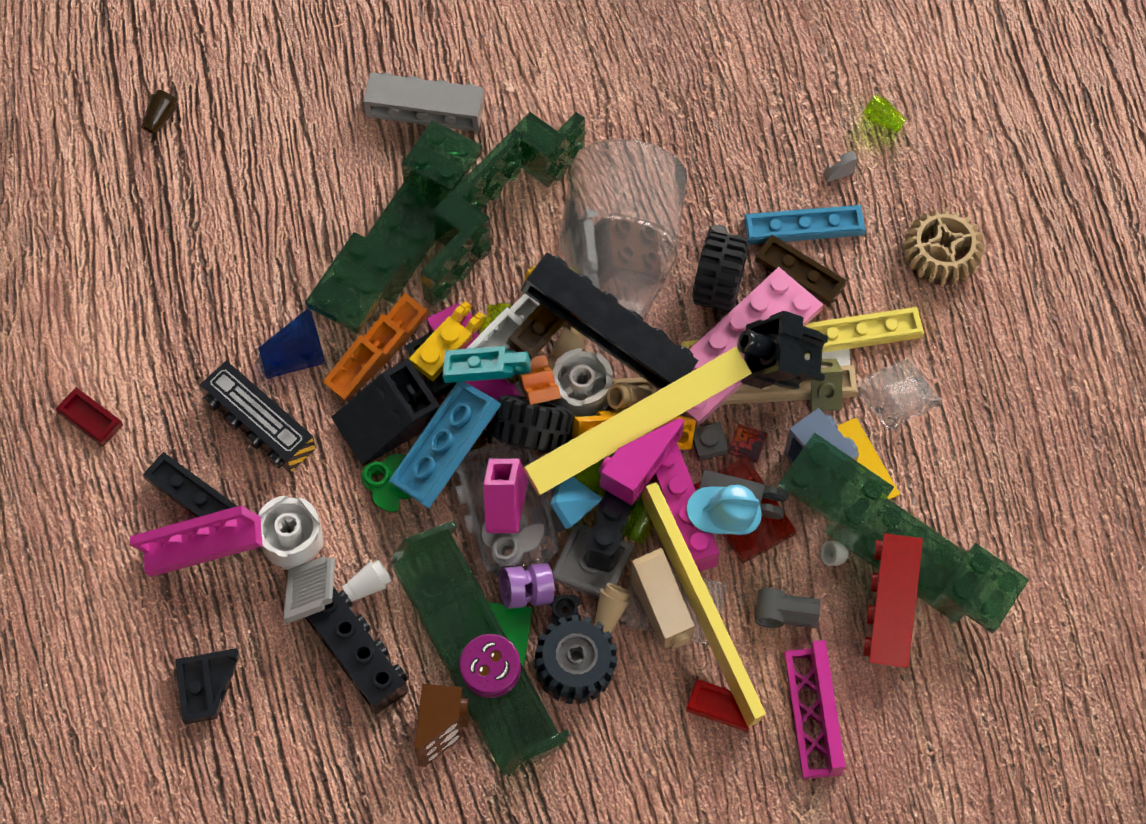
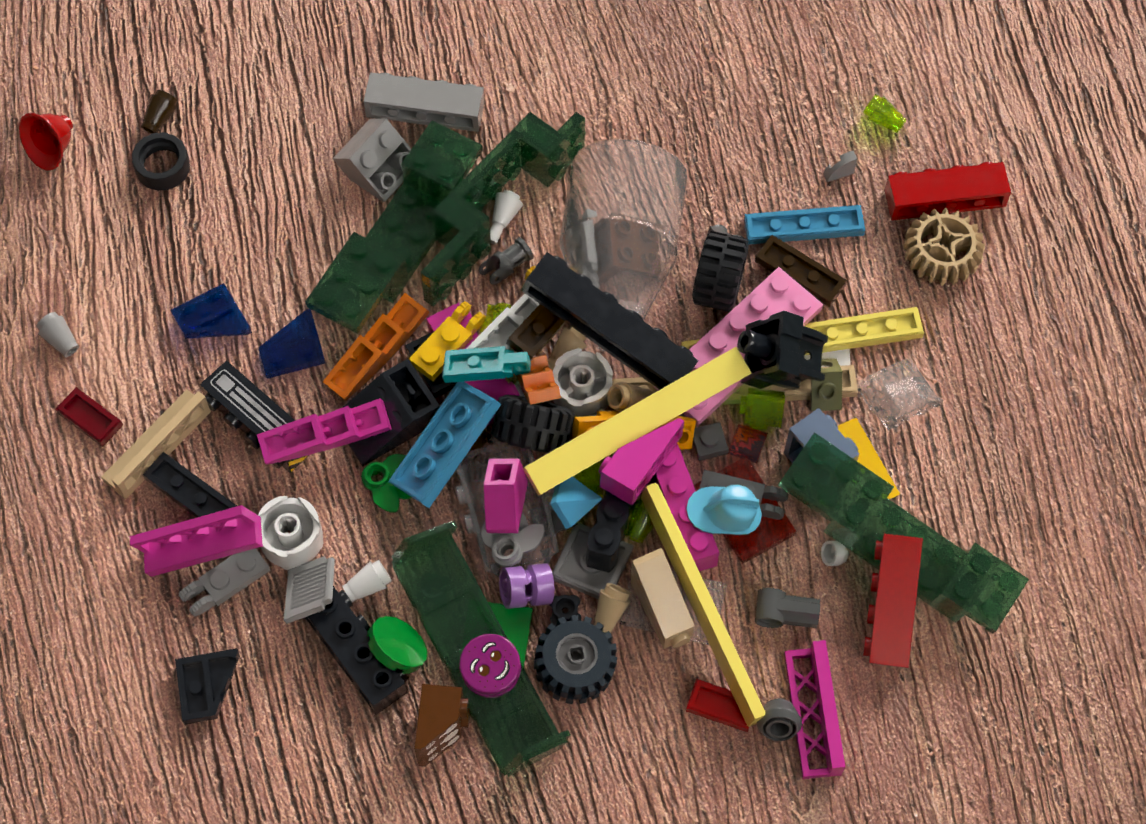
none -> red hat [19,113,73,171]
none -> light grey cone [36,312,79,358]
none -> tan fence [101,389,211,500]
none -> black tyre [132,132,190,191]
none -> clear blue wing [170,283,252,339]
none -> light grey hinge [178,549,270,617]
none -> dark pink slope [257,398,392,465]
none -> light grey slope [333,118,422,202]
none -> green tile [367,616,427,674]
none -> dark grey piece [478,237,534,285]
none -> white cone [486,190,523,244]
none -> clear neon green brick [739,387,785,430]
none -> dark grey cone [757,698,802,741]
none -> red brick [884,162,1011,221]

